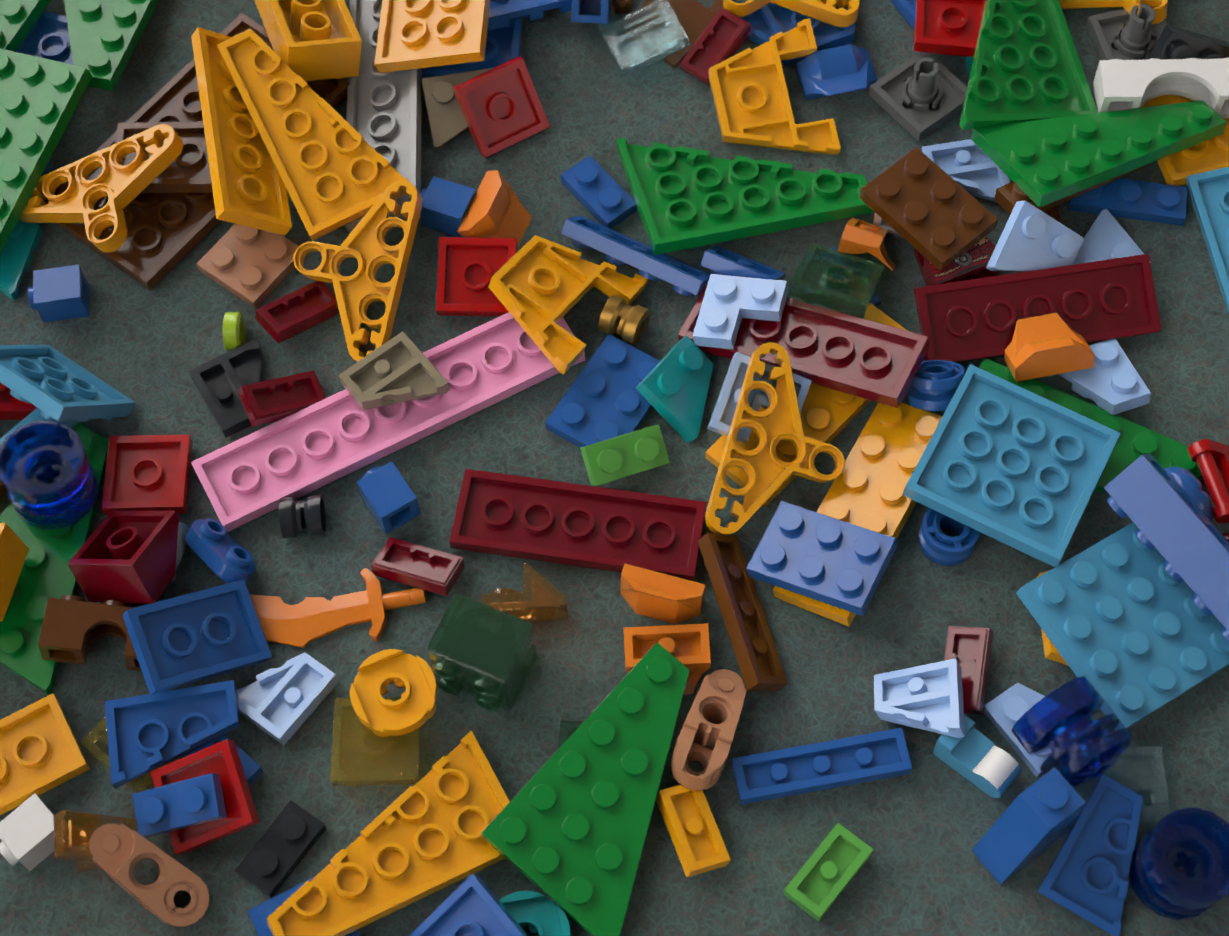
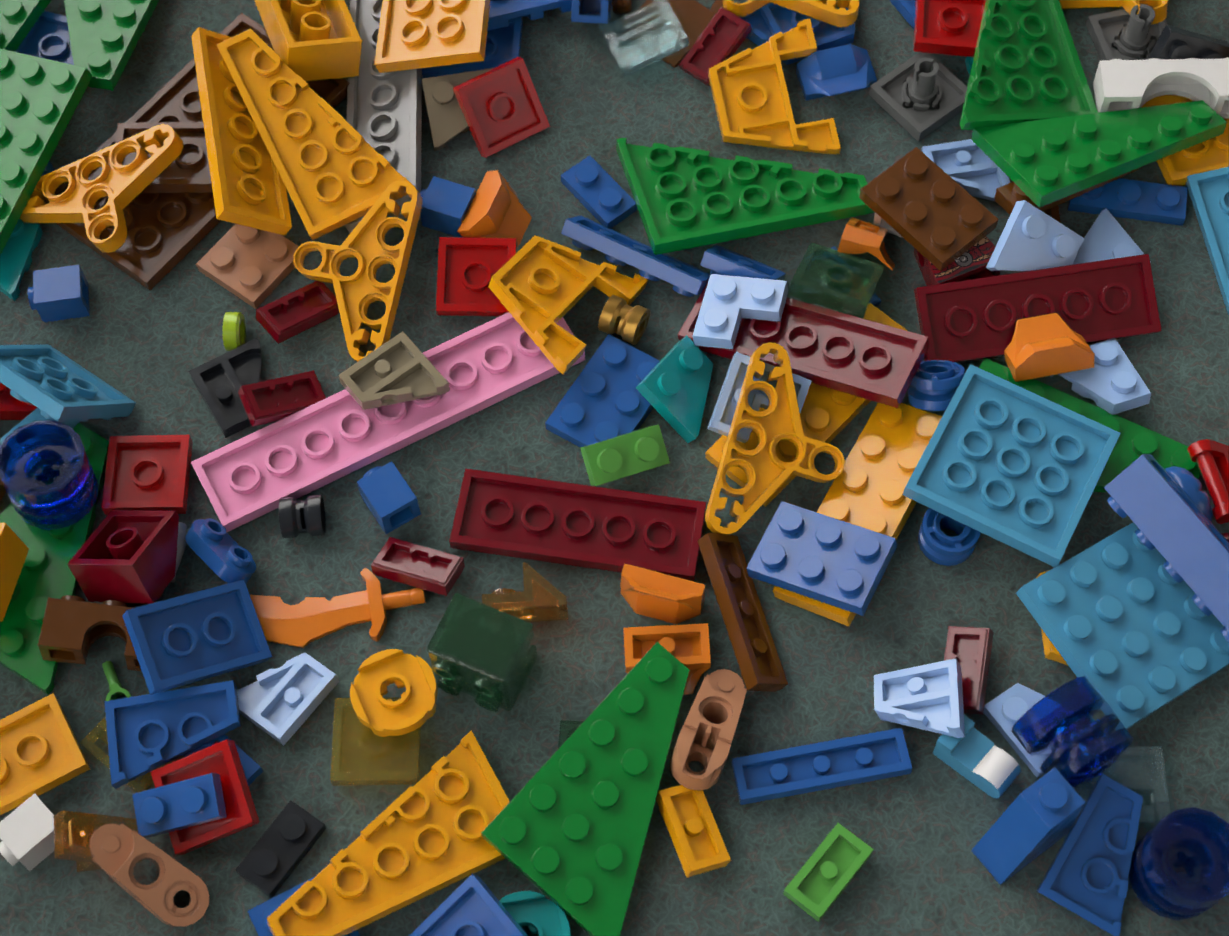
none -> bright green hand [102,661,132,701]

